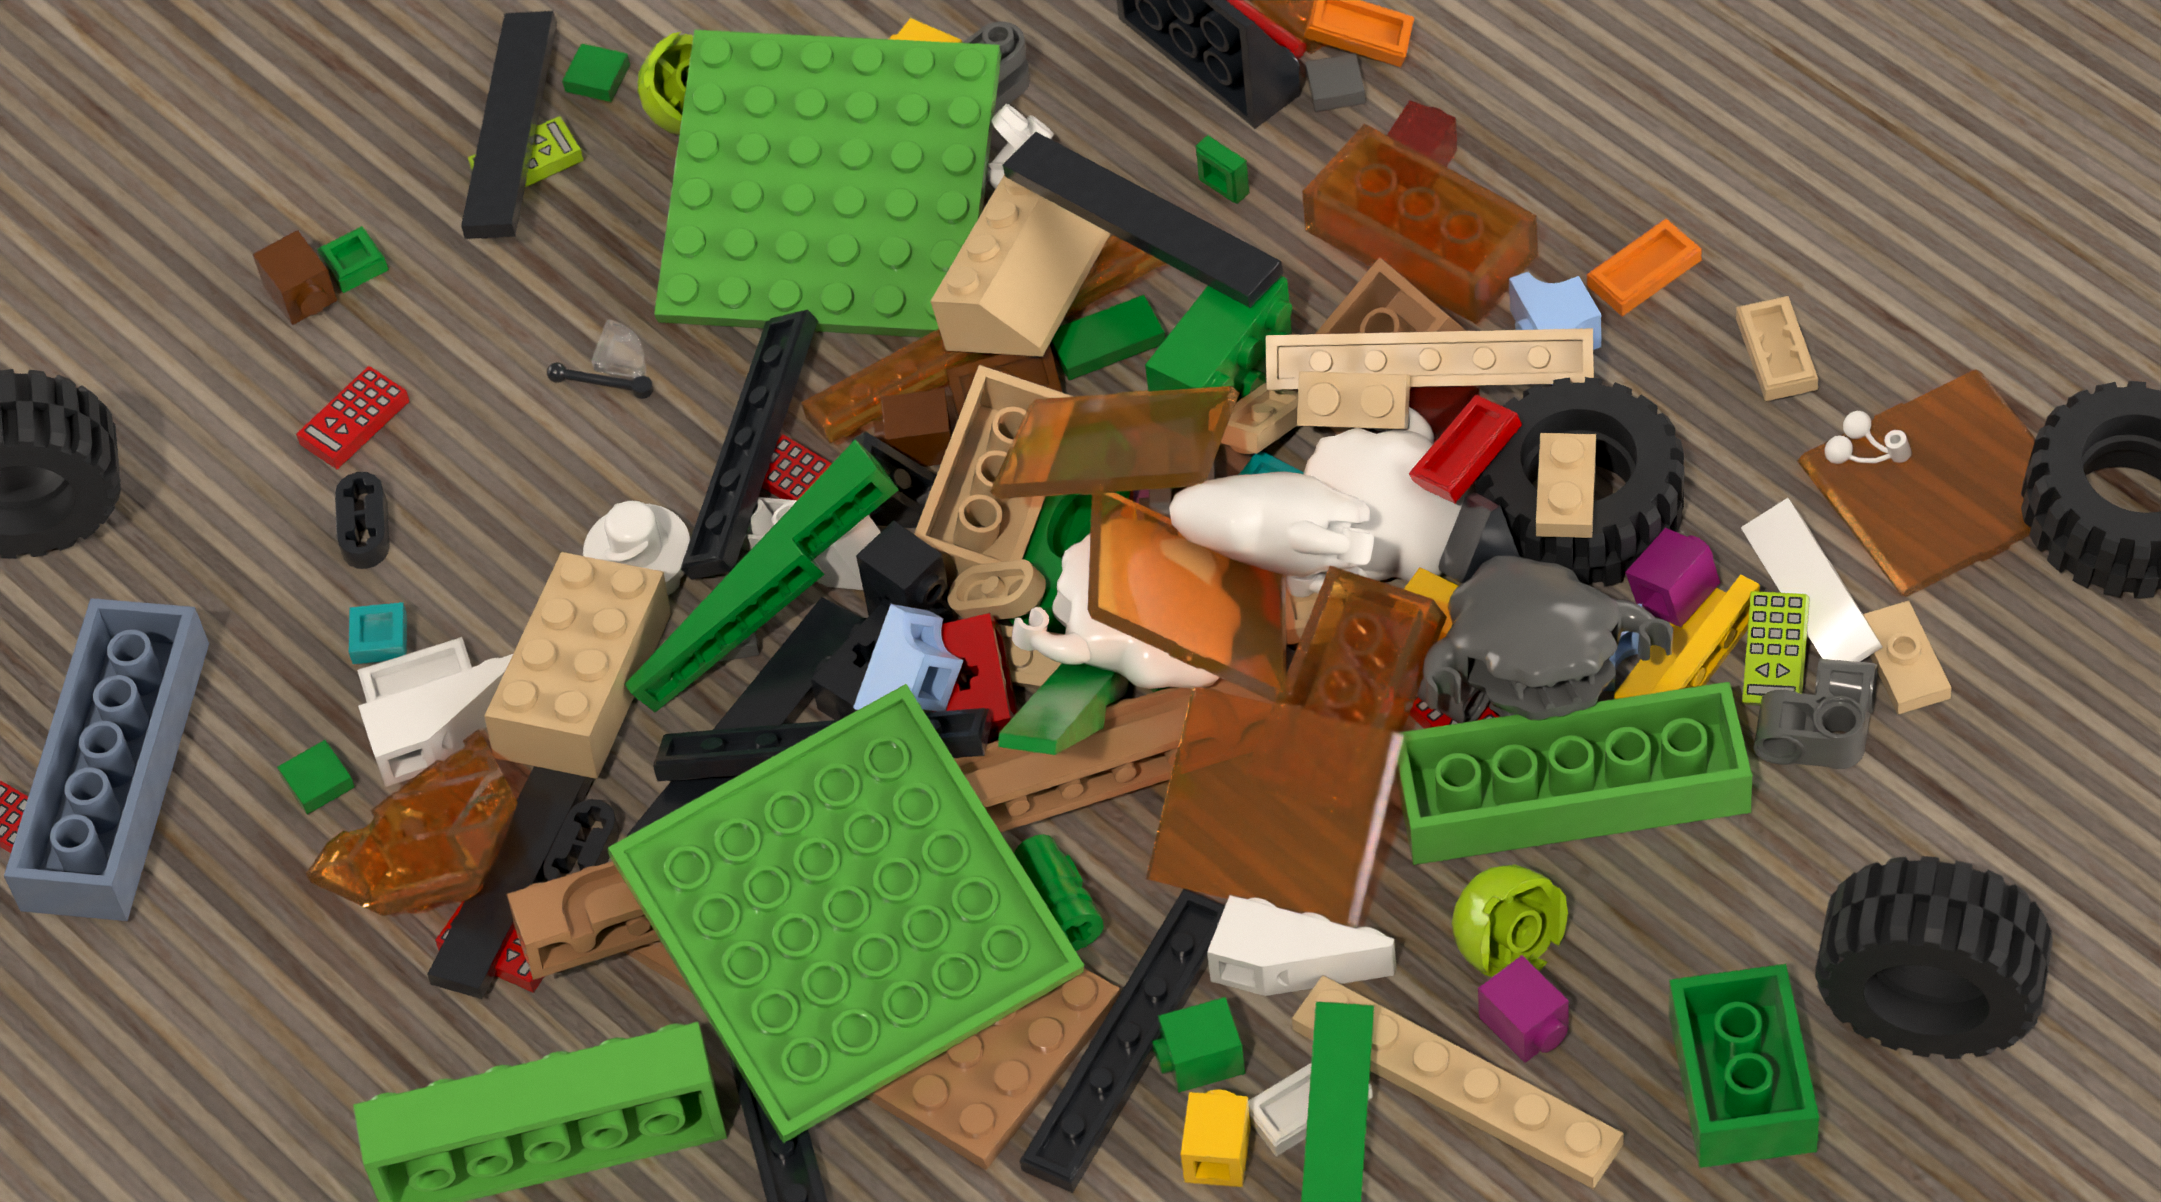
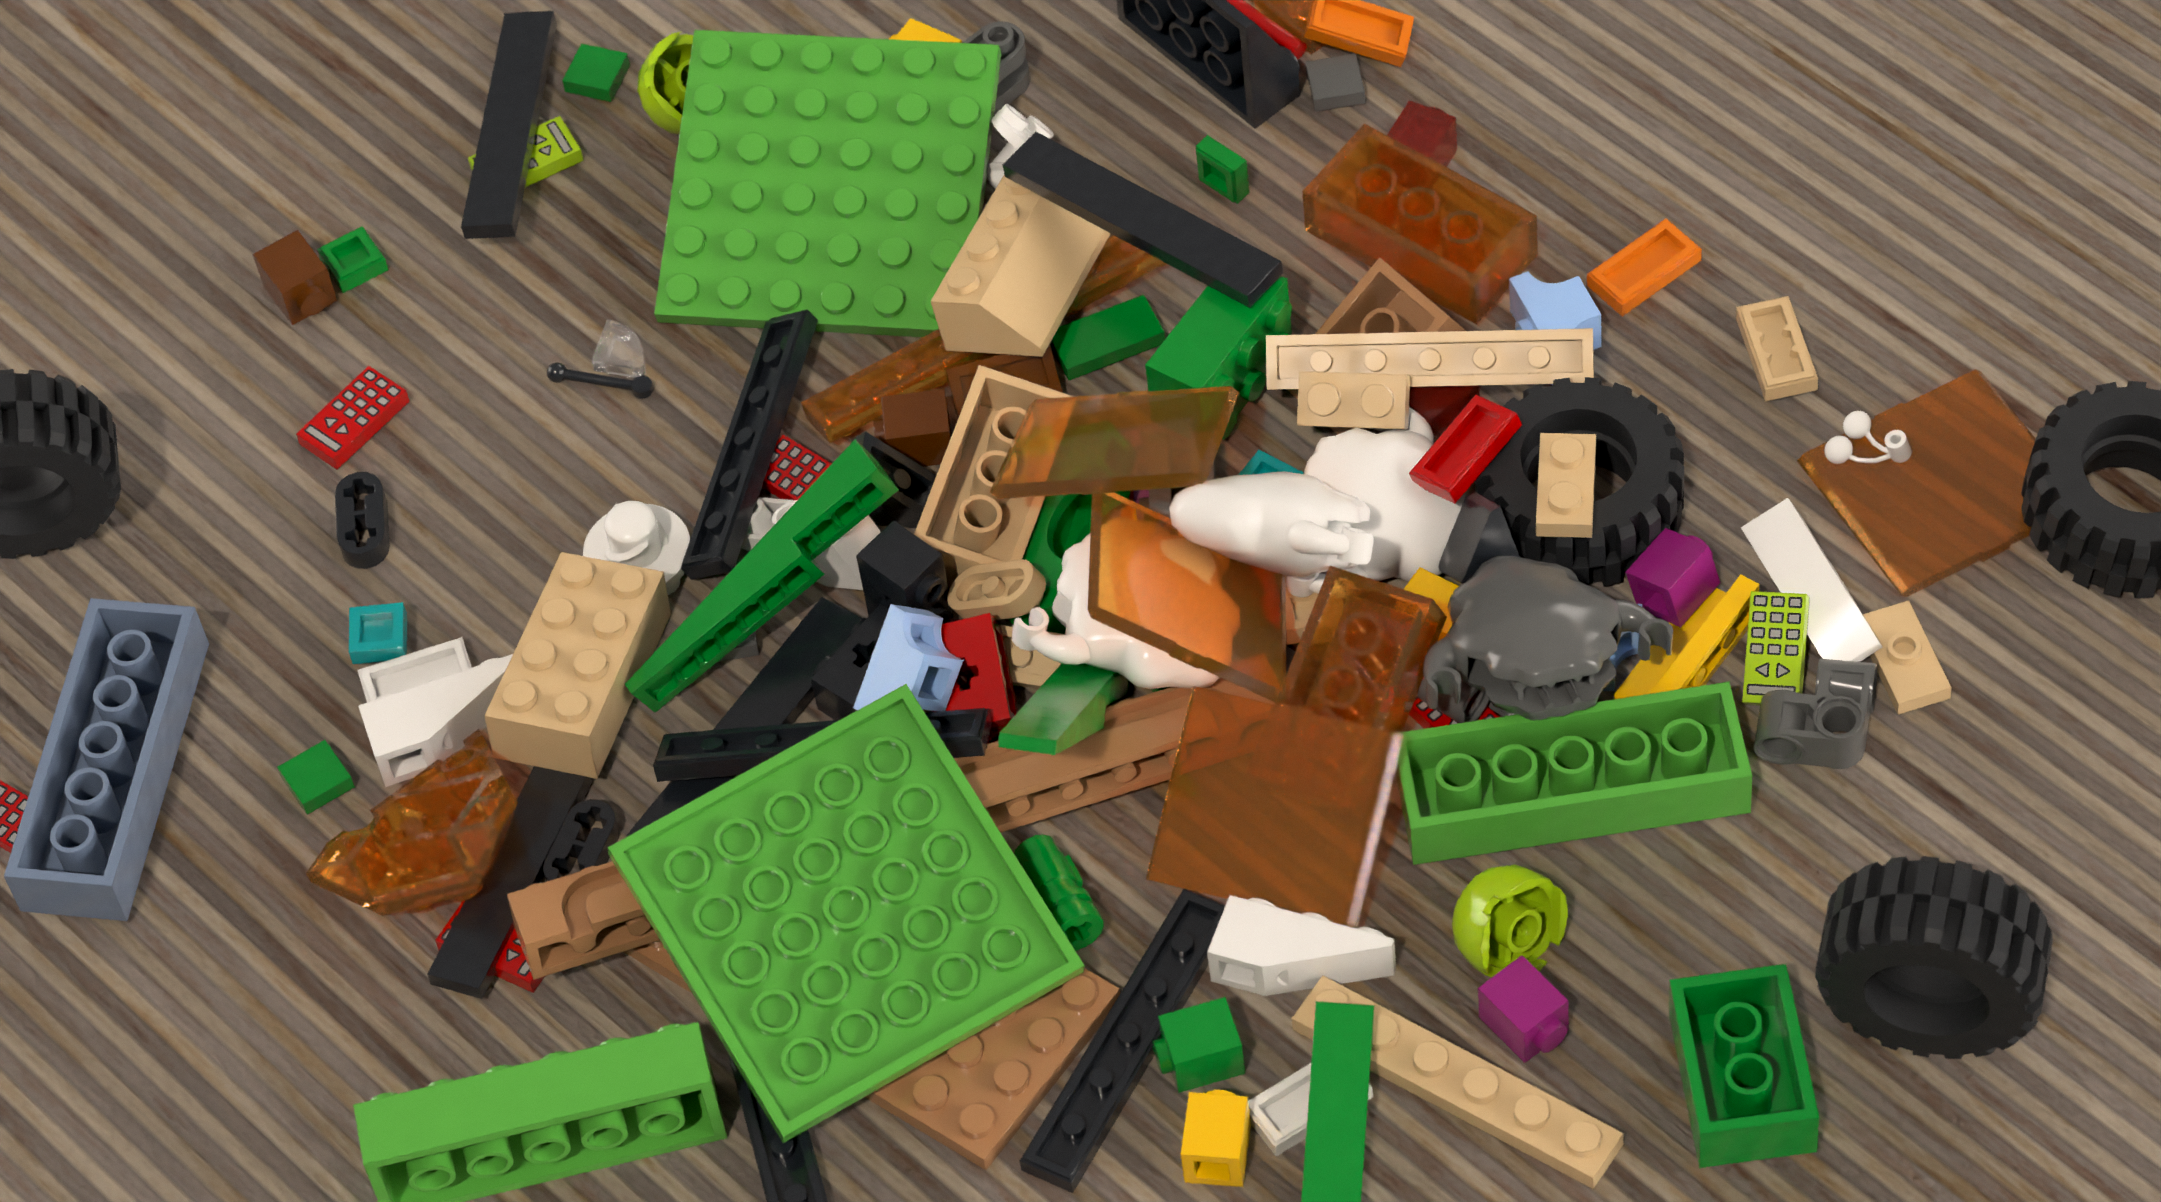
tan plate [1210,383,1298,454] -> none

